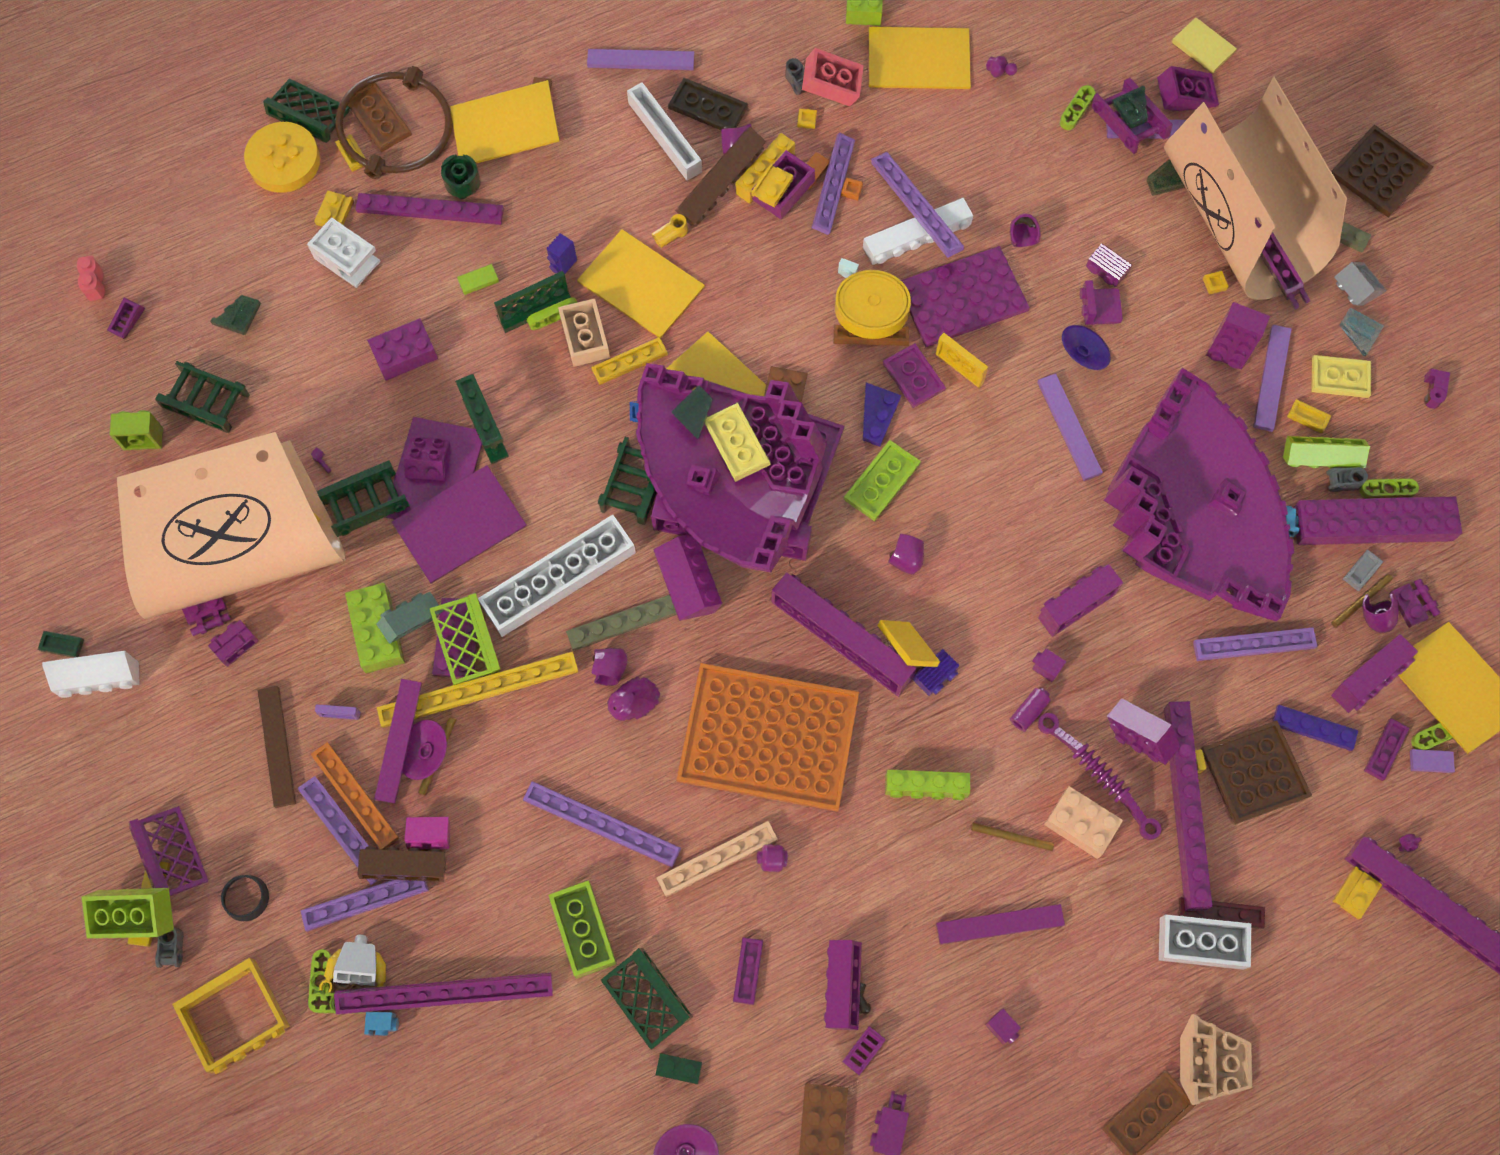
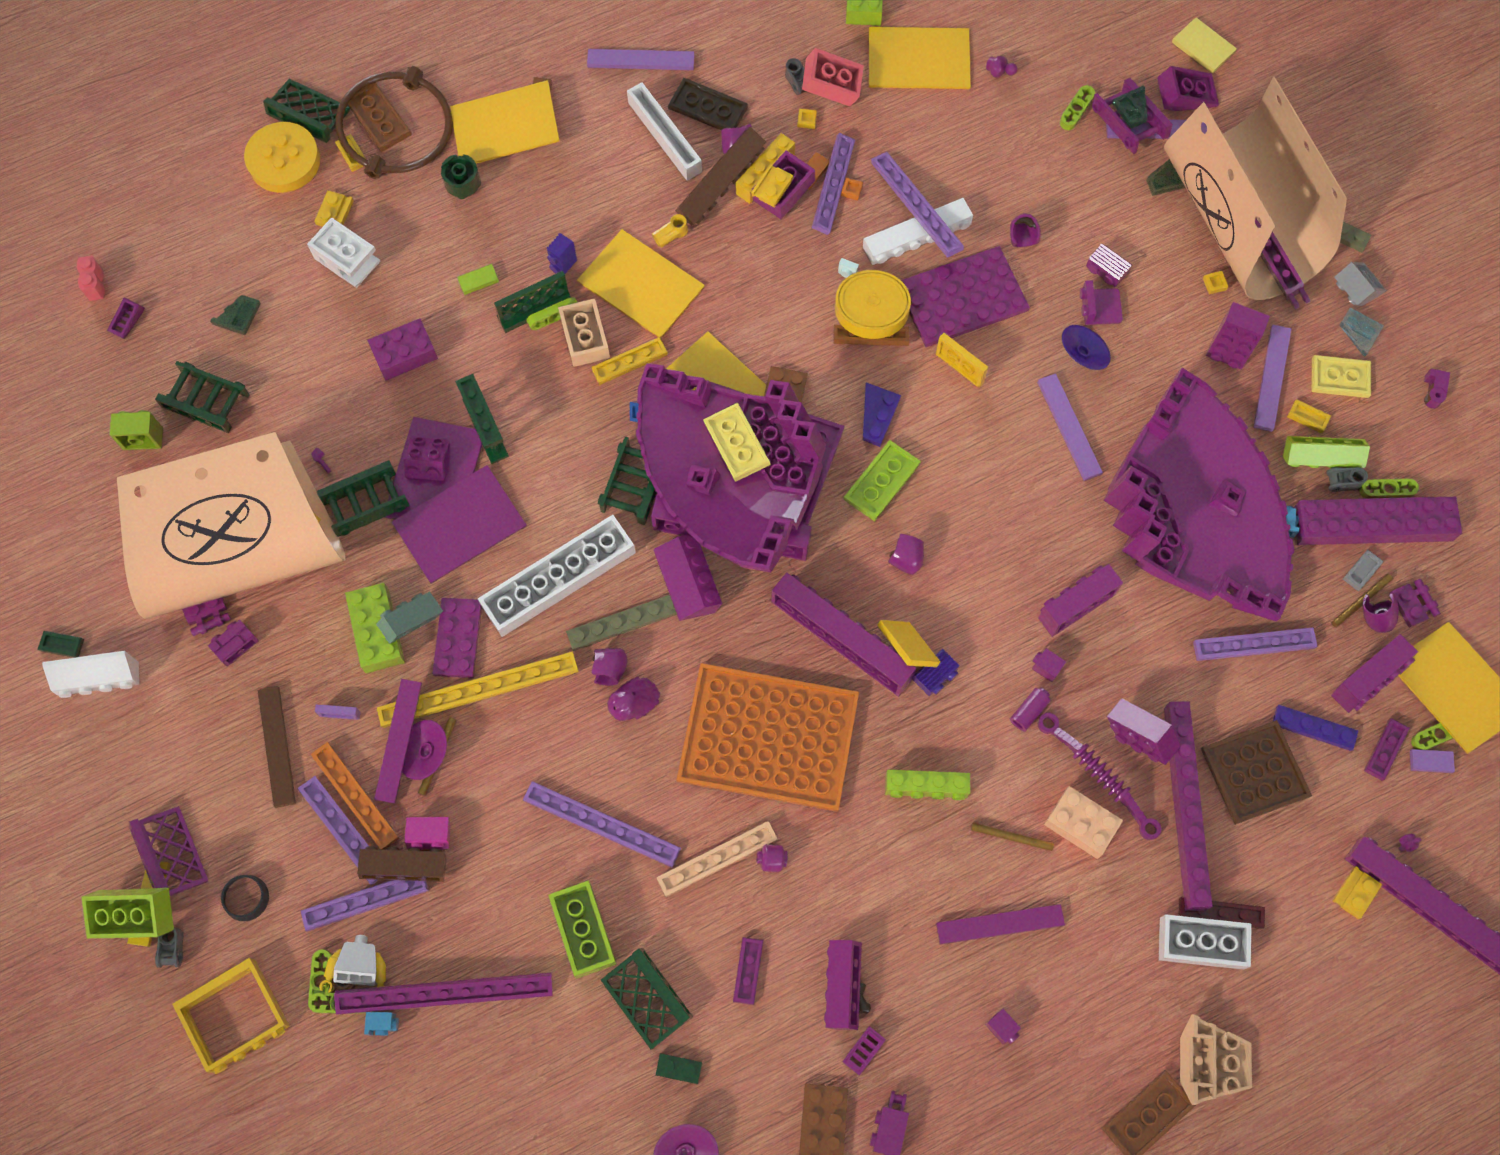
magenta plate [355,193,504,225] -> none
lime fence [429,593,500,685] -> none
clear green wing [672,385,713,440] -> none
magenta plate [883,343,946,408] -> none
yellow tile [1195,749,1206,774] -> none
reddish brown plate [1331,124,1434,218] -> none

